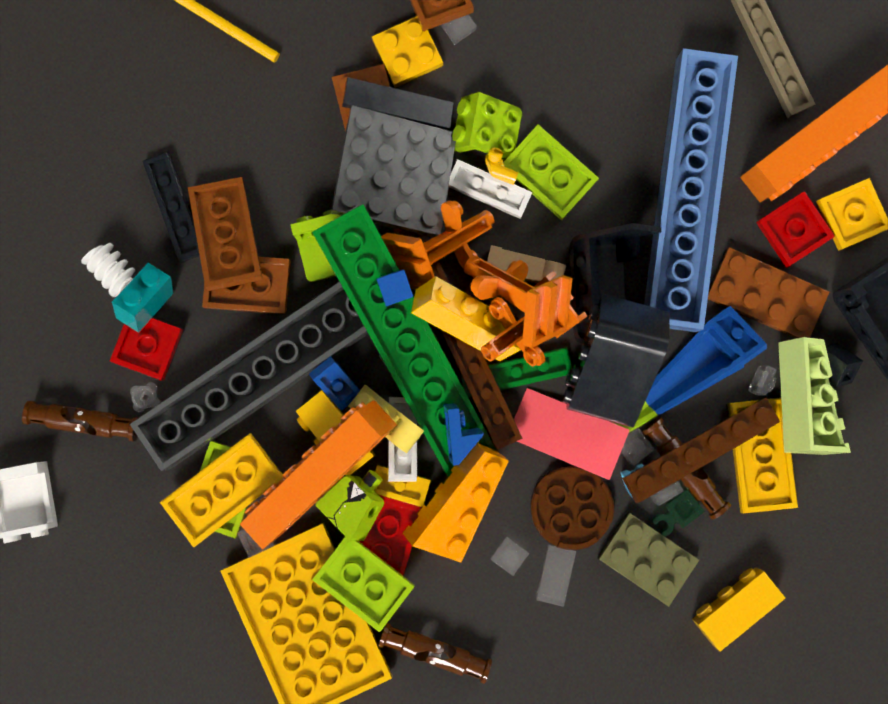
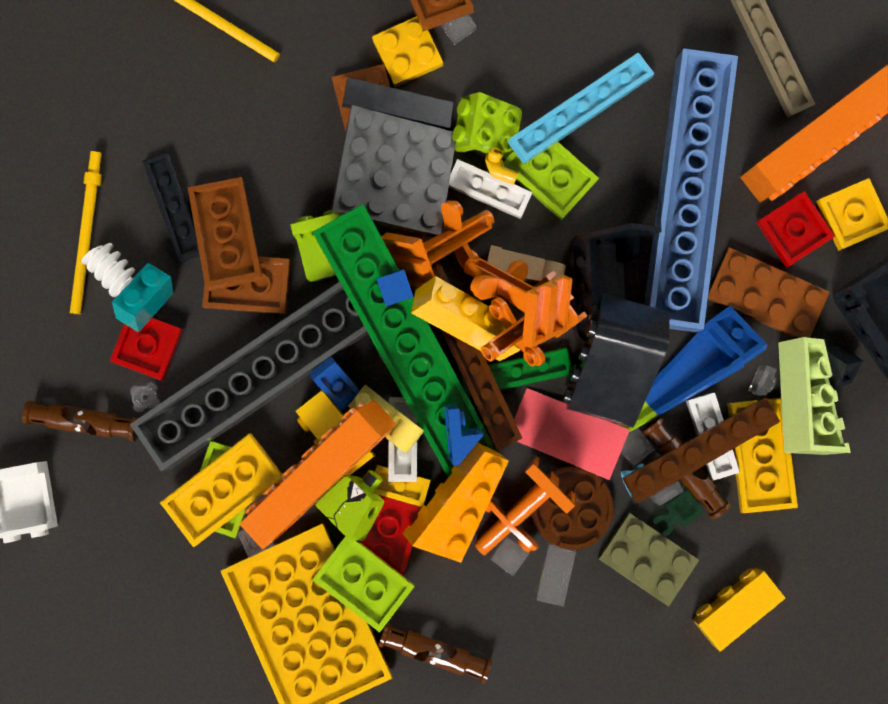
none -> yellow bar [70,151,102,314]
none -> orange piece [474,455,575,555]
none -> medium azure plate [508,53,655,164]
none -> white plate [686,393,740,480]

